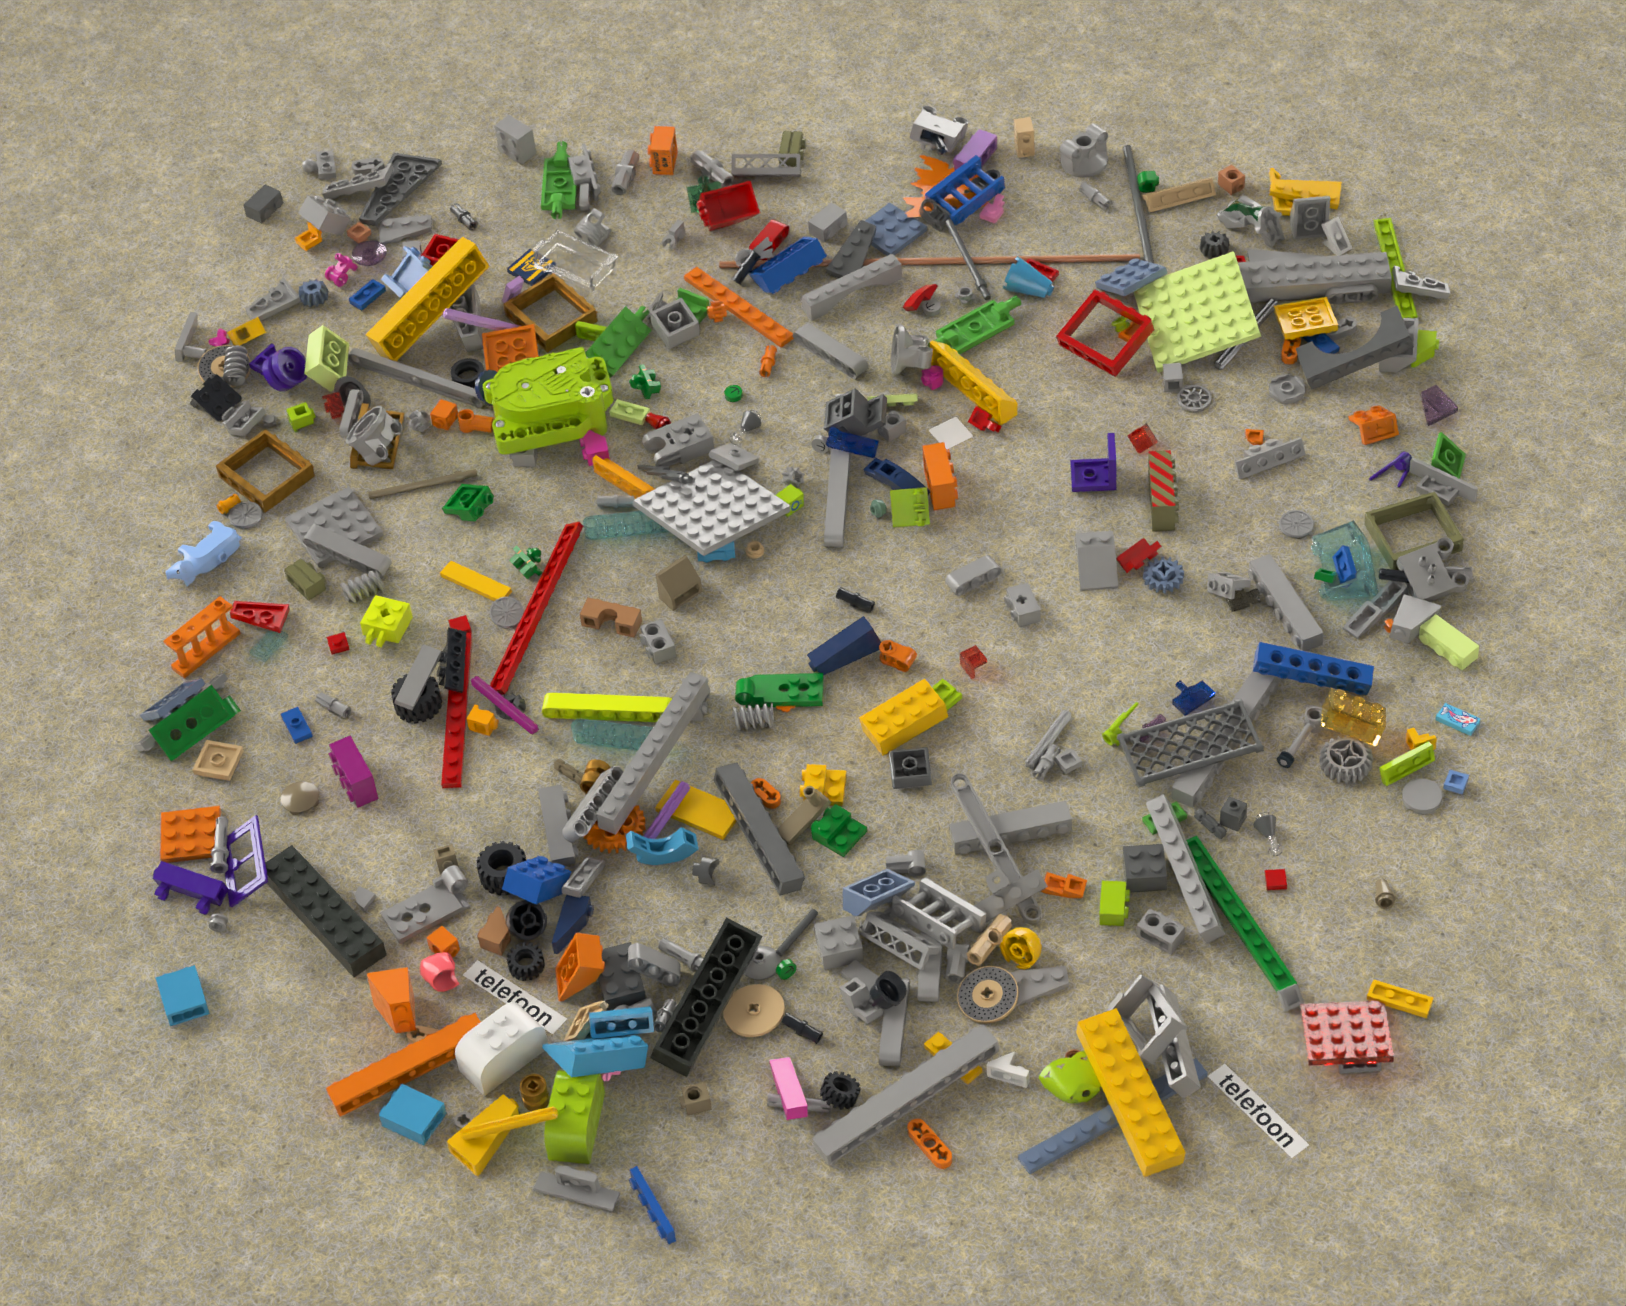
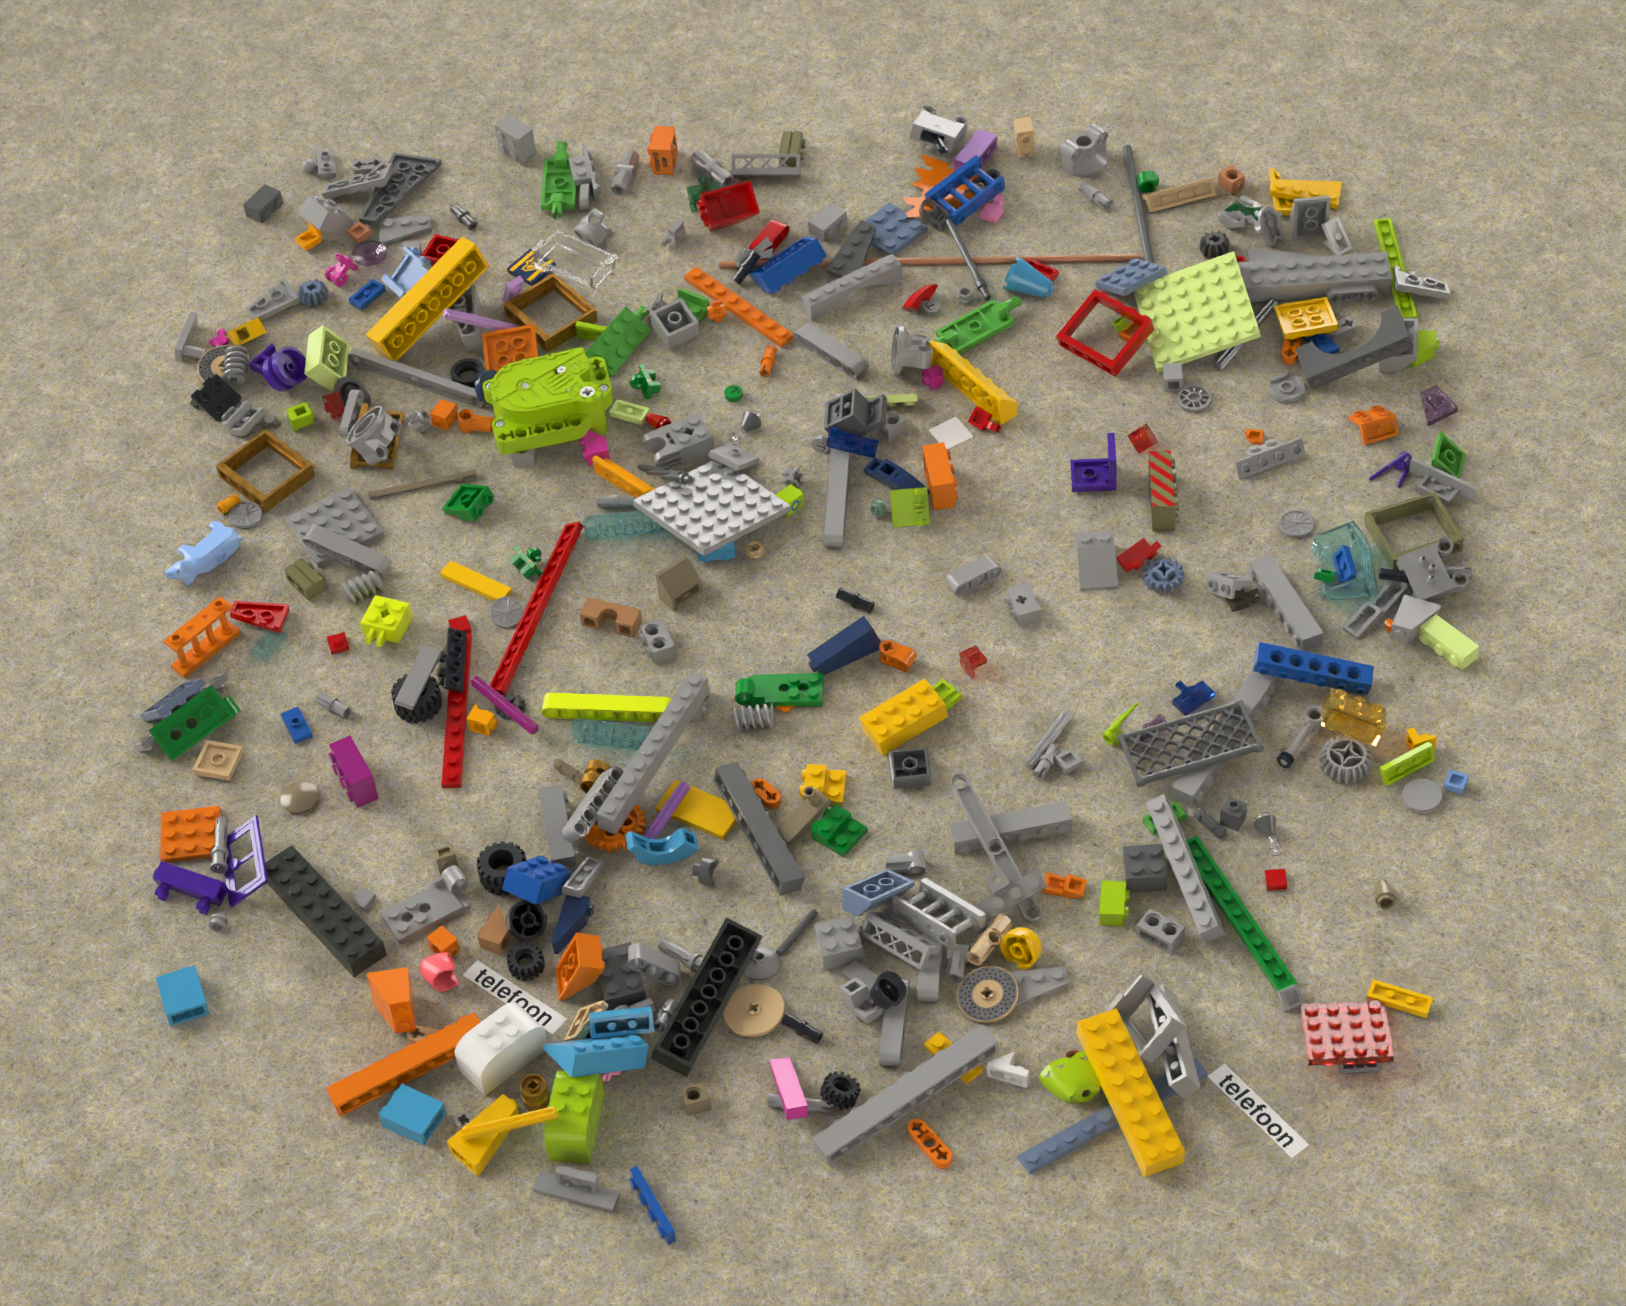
green tile [776,959,797,980] -> none
medium azure tile [1436,703,1480,736] -> none

